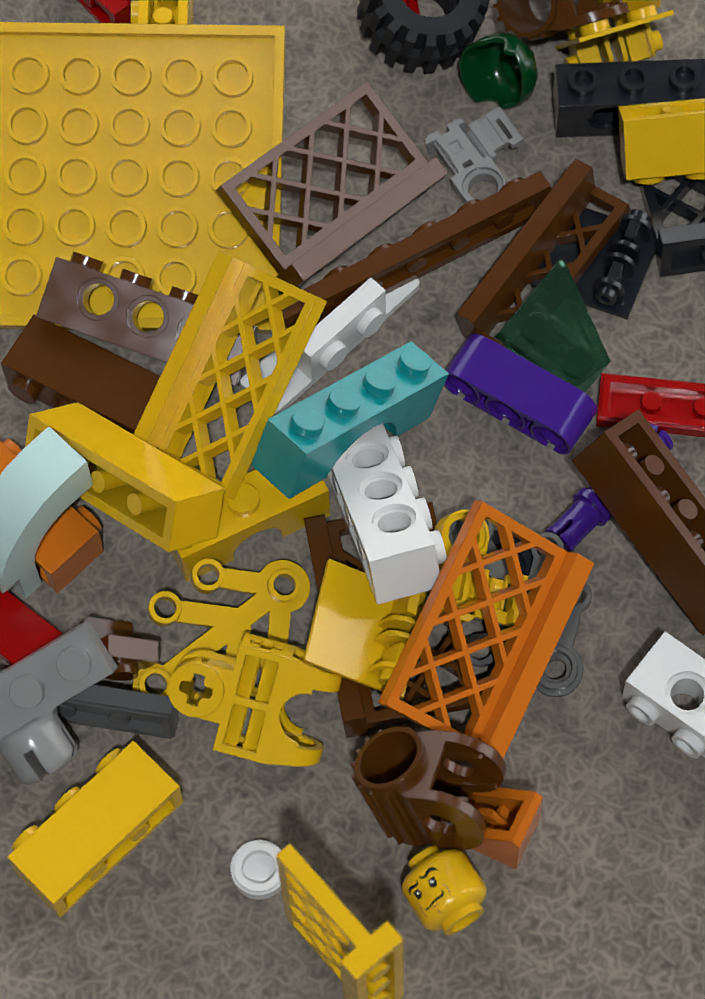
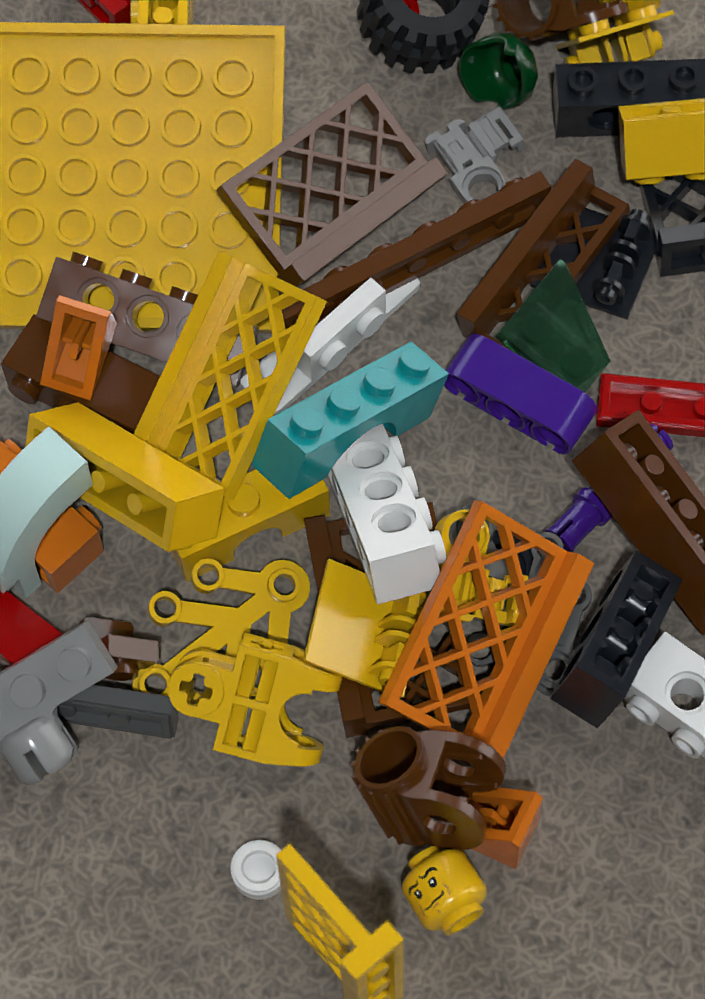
yellow brick [7,741,184,918] -> none
none -> orange slope [40,295,117,401]
none -> black brick [550,550,683,729]

